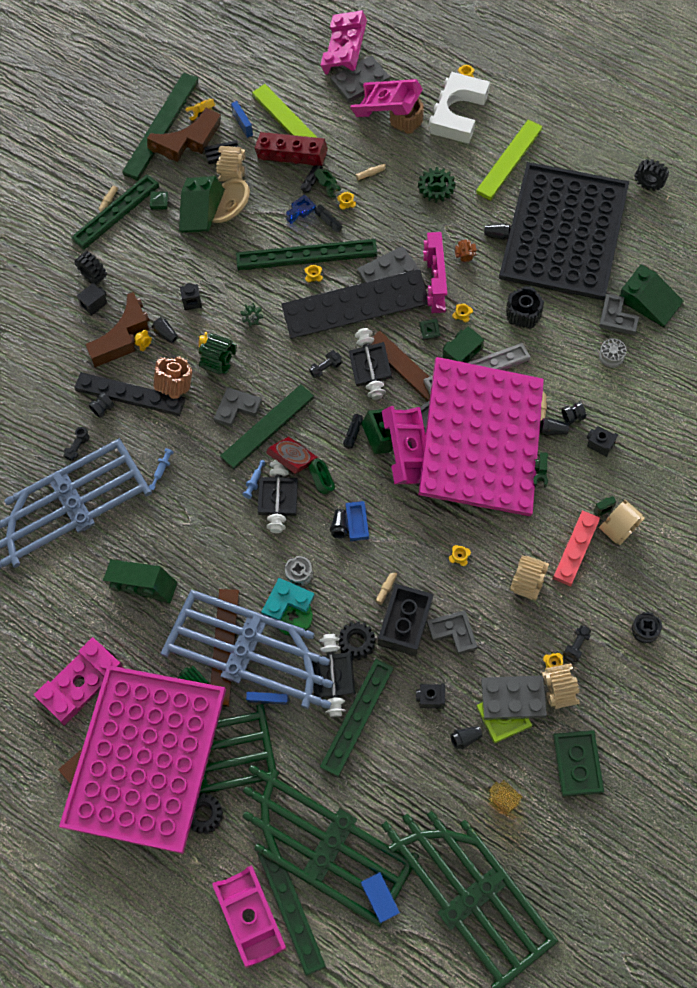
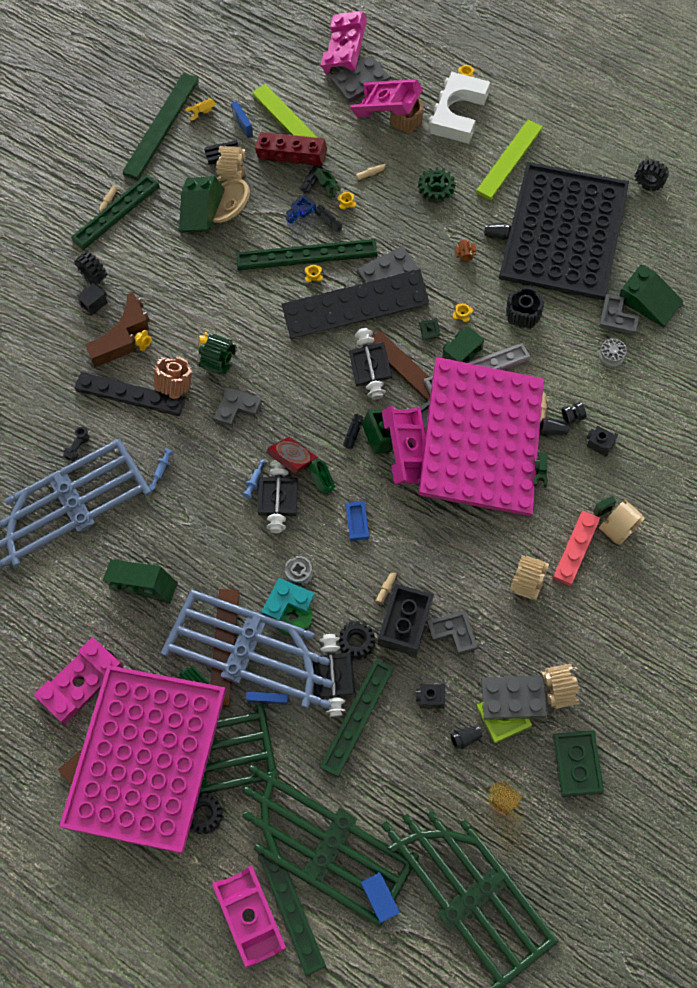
black wheel [88,392,115,418] -> none
reddish brown arch [147,108,221,162] -> none
dark green tile [150,192,169,210] -> none
black cone [152,317,178,344] -> none
black brick [180,283,202,310] -> none
dark green tile [220,384,314,470] -> none
dark green gear [240,303,263,327] -> none
black bar [309,350,343,378] -> none
black cone [330,509,349,539] -> none
dark pink piece [423,232,447,313] -> none
yellow plate [449,545,471,566] -> none
yellow plate [543,653,563,671] -> none
black bar [562,625,591,663] -> none
black wheel [632,612,662,644] -> none

